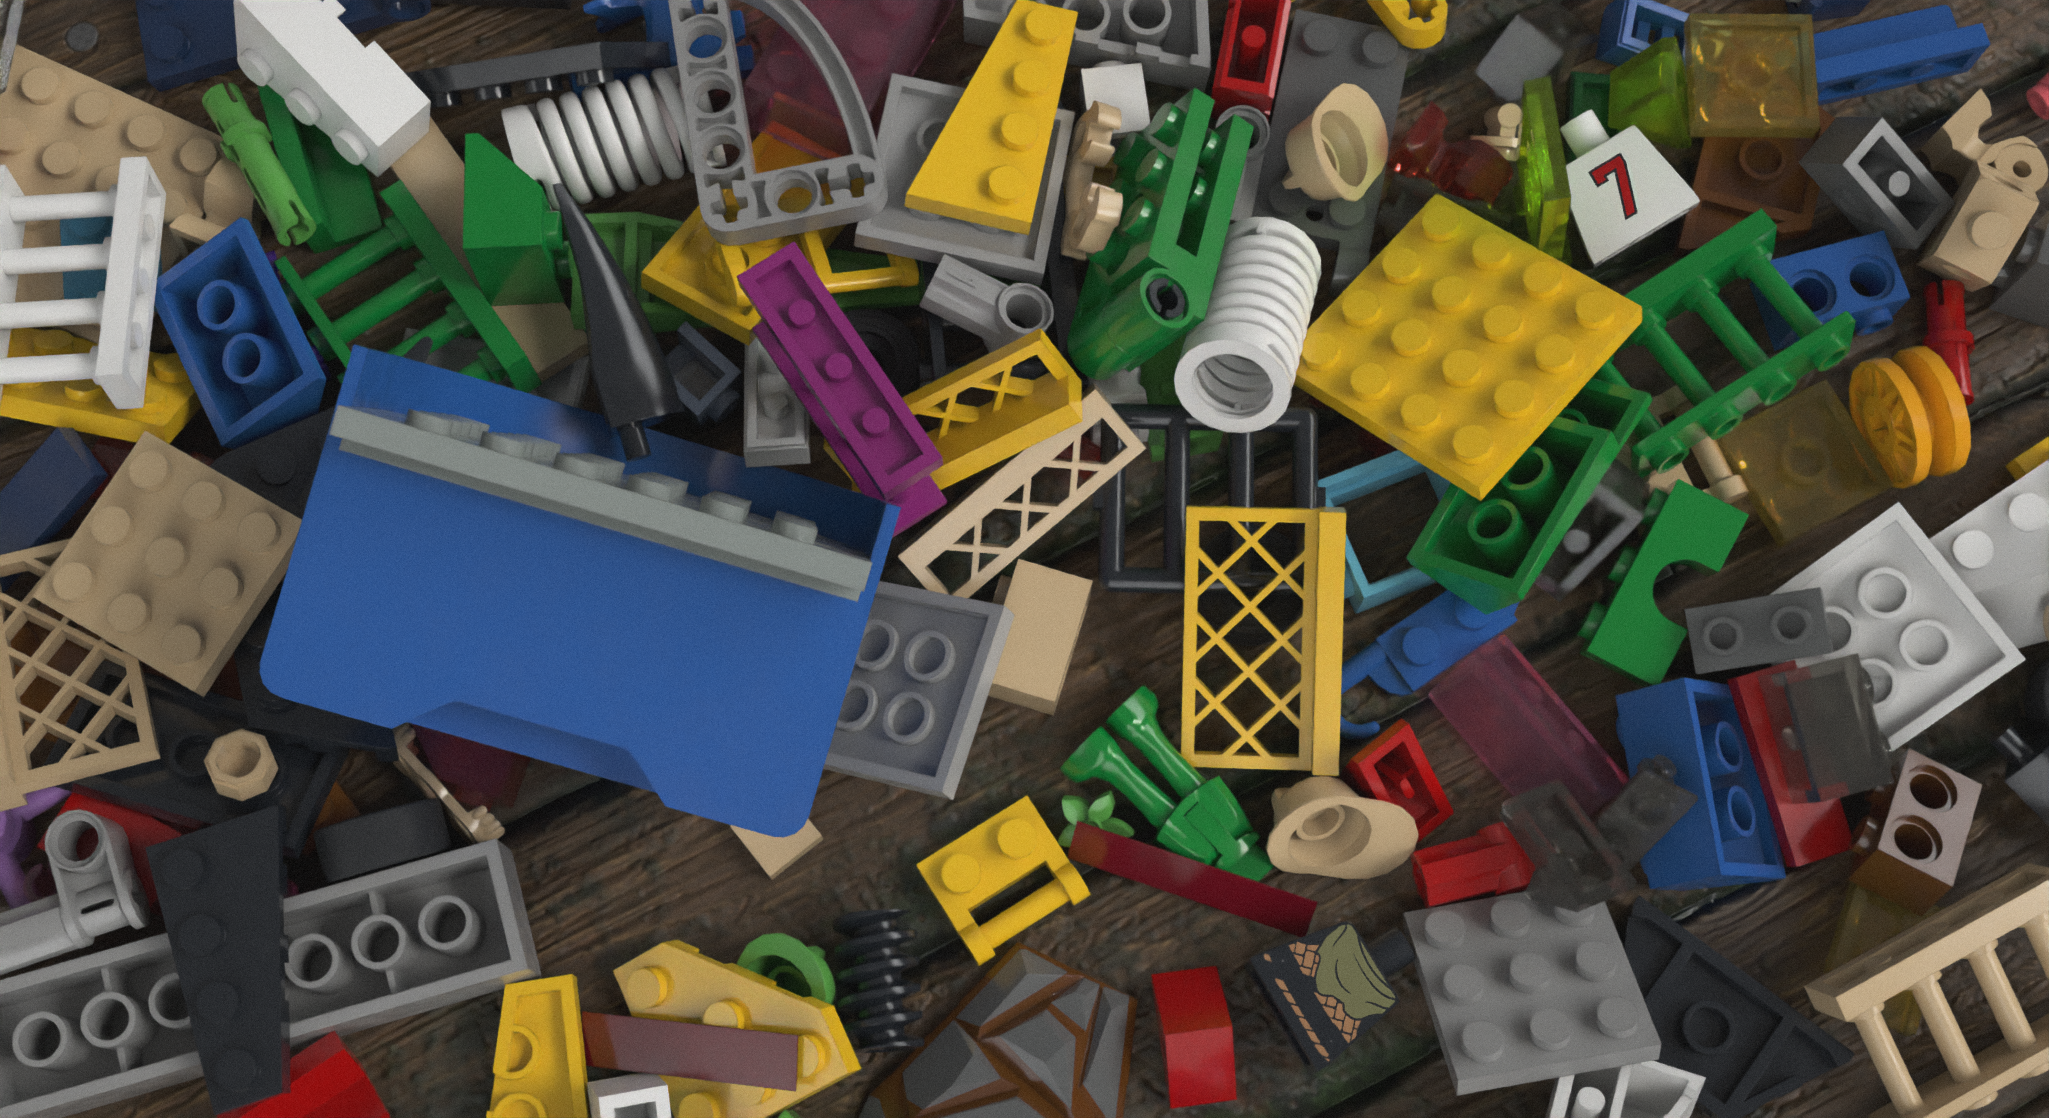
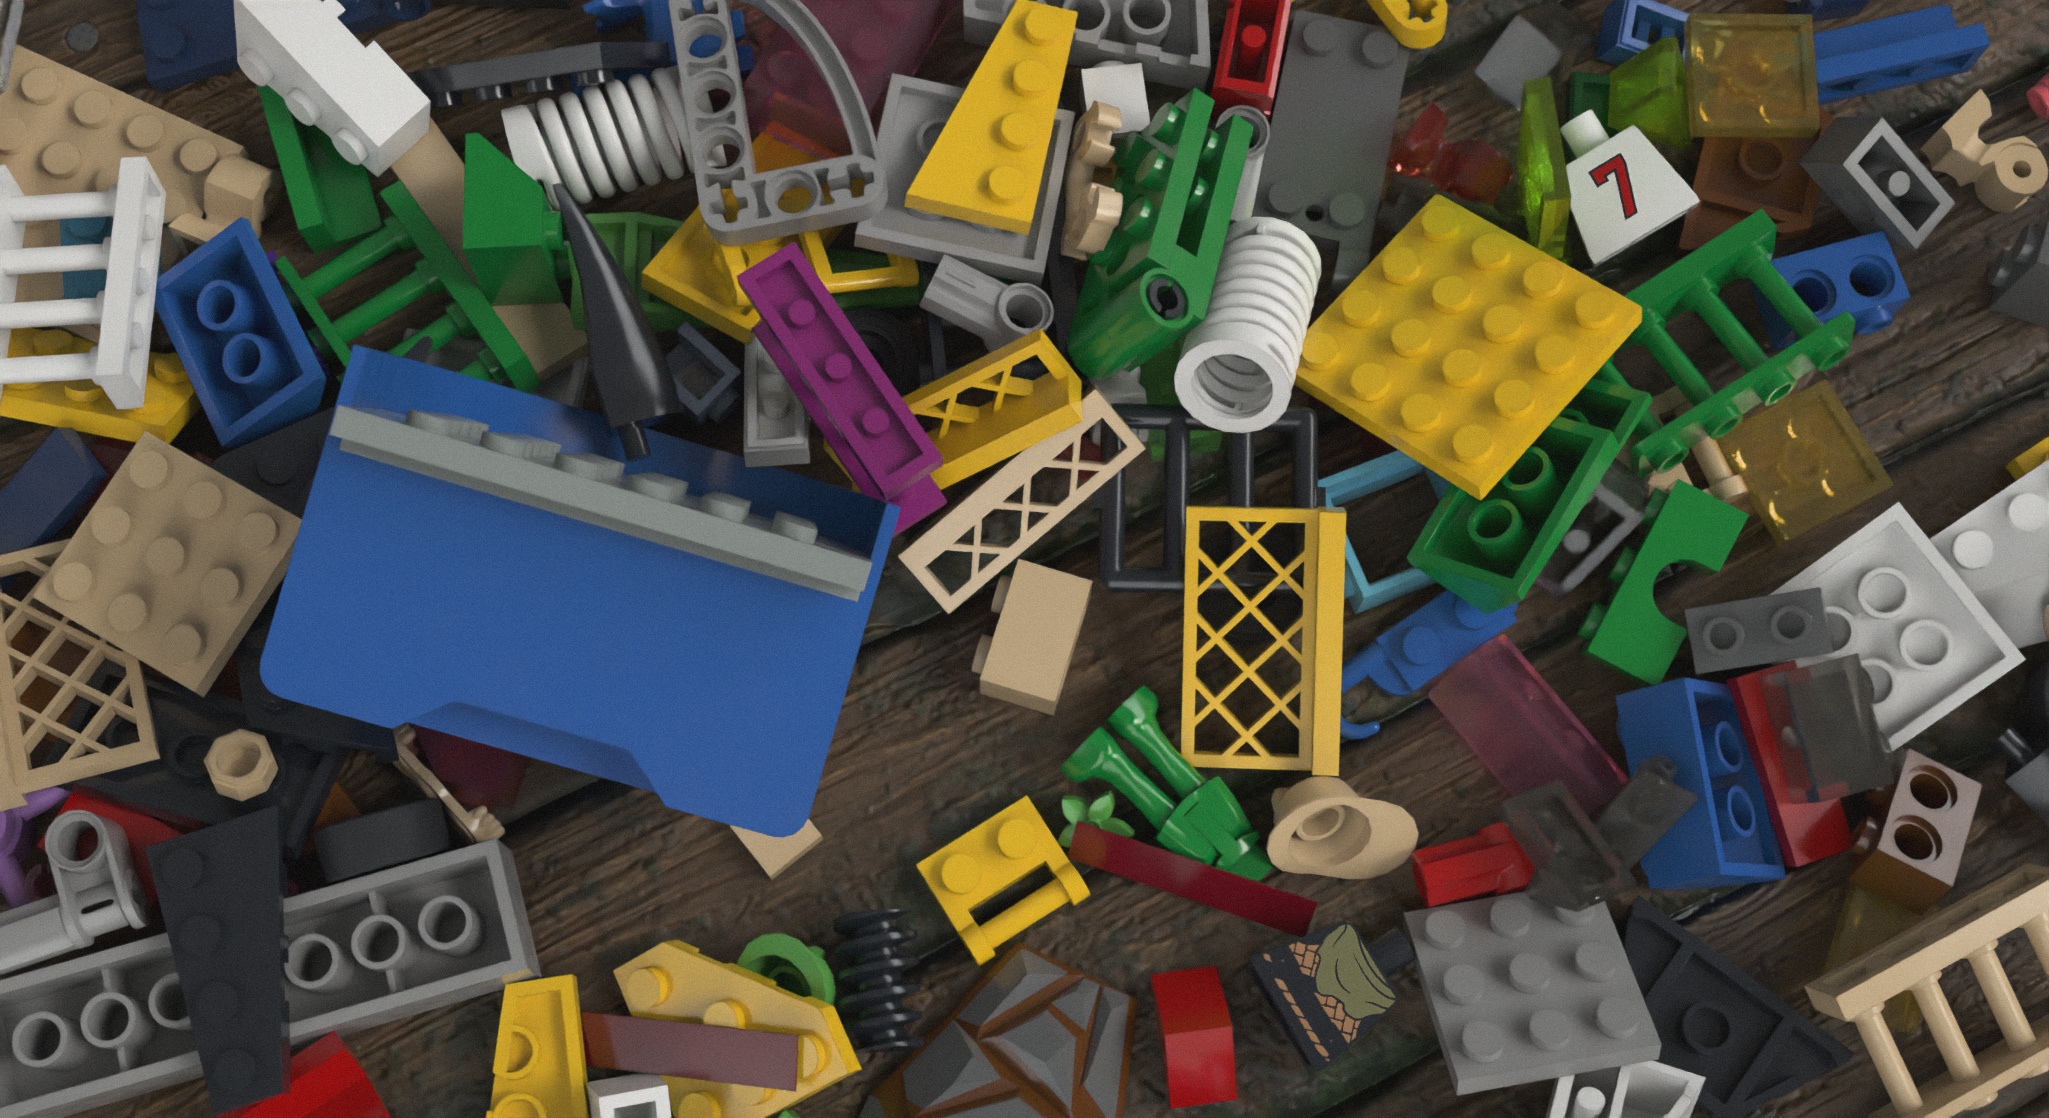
bright green pin [202,83,316,246] -> none
light grey plate [823,581,1015,800] -> none
tan piece [1282,83,1389,202] -> none
red slope [1339,718,1454,844] -> none
tan plate [1469,103,1531,162] -> none
light orange wheel [1849,346,1971,489] -> none
tan torso [1915,159,2039,292] -> none
red pin [1922,280,1975,406] -> none

